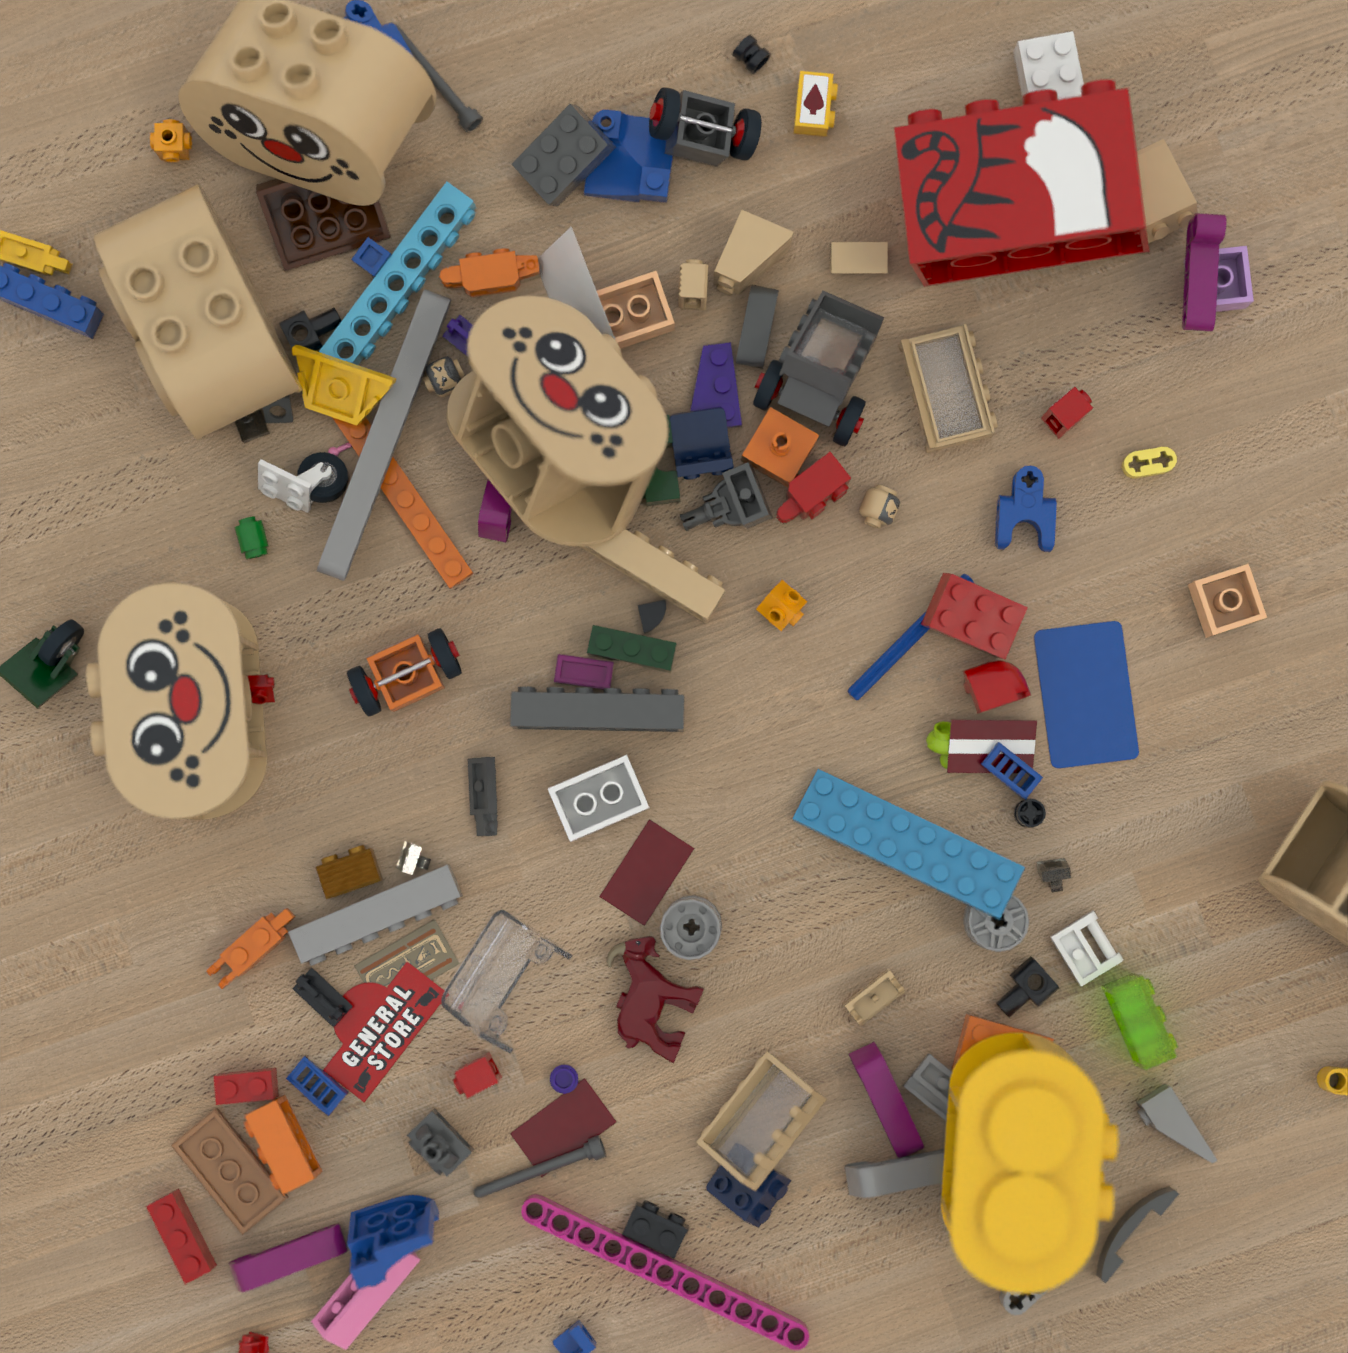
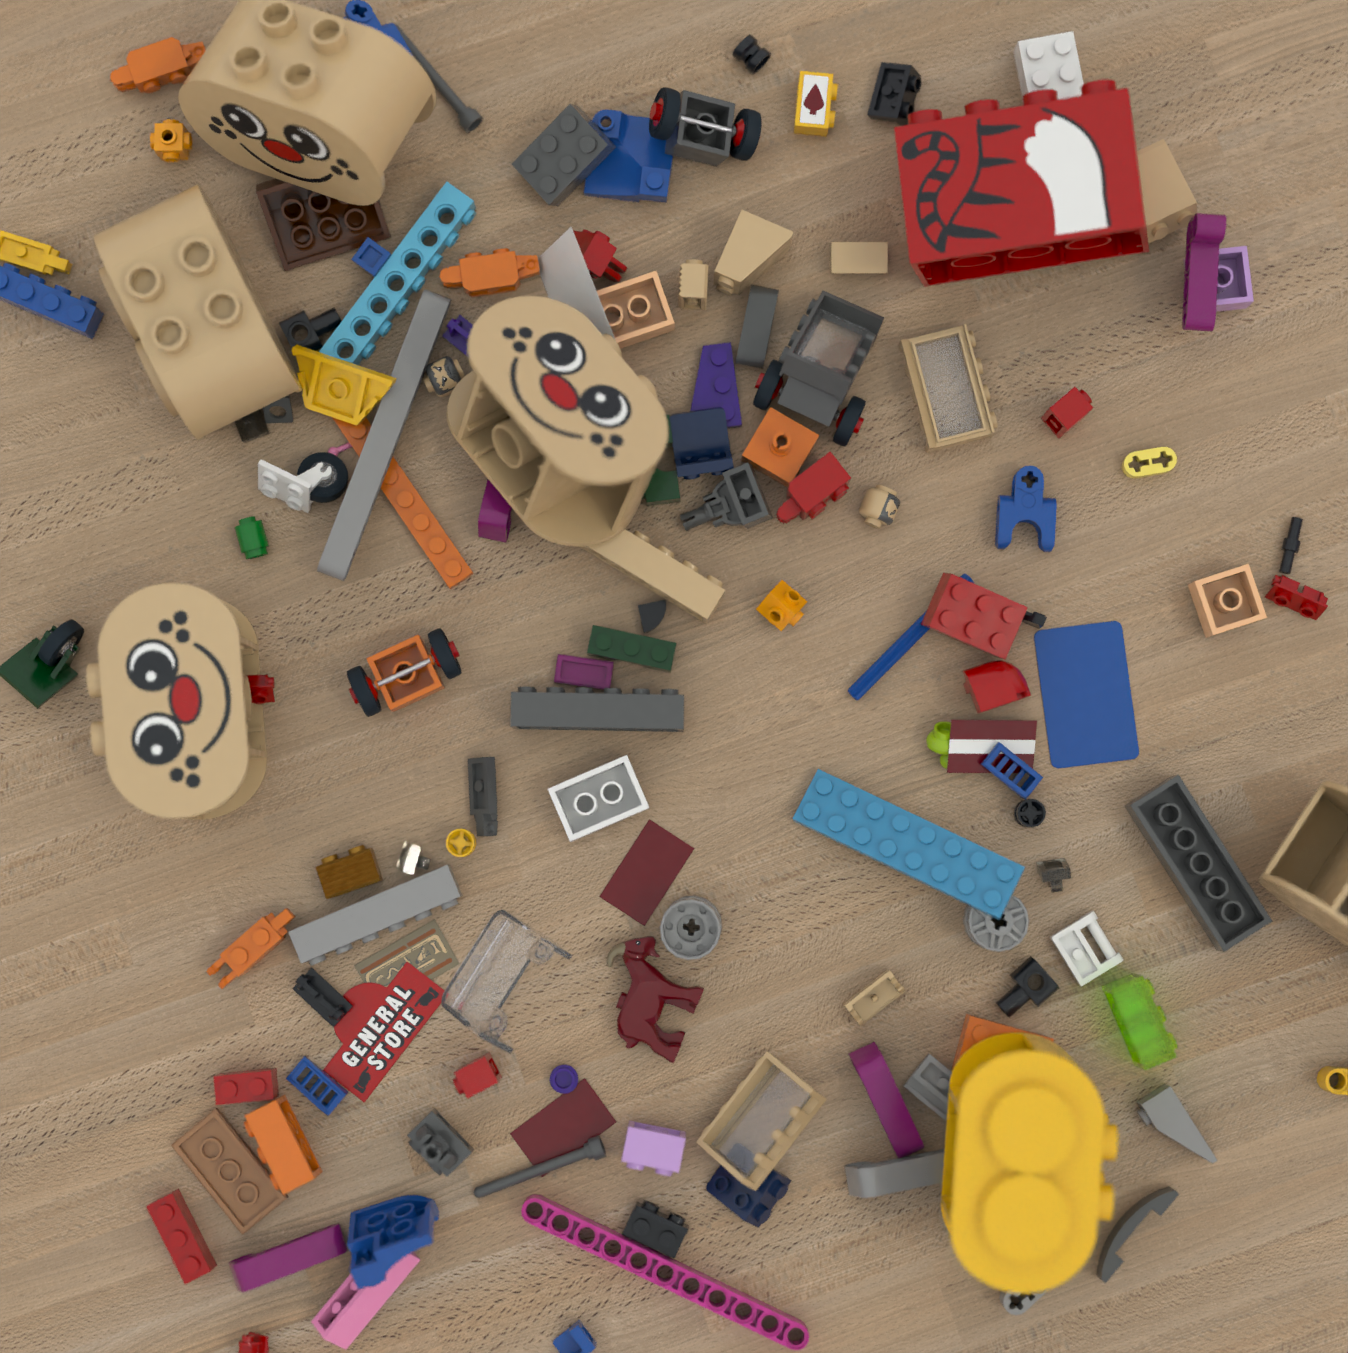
none -> orange hinge [110,37,206,93]
none -> yellow wheel [446,829,476,857]
none -> red brick [573,229,627,283]
none -> lavender brick [622,1120,686,1176]
none -> black bracket [867,62,922,126]
none -> black tile [1022,611,1047,629]
none -> dark grey brick [1125,775,1272,952]
none -> red hinge [1264,575,1328,620]
none -> black bar [1279,517,1303,574]

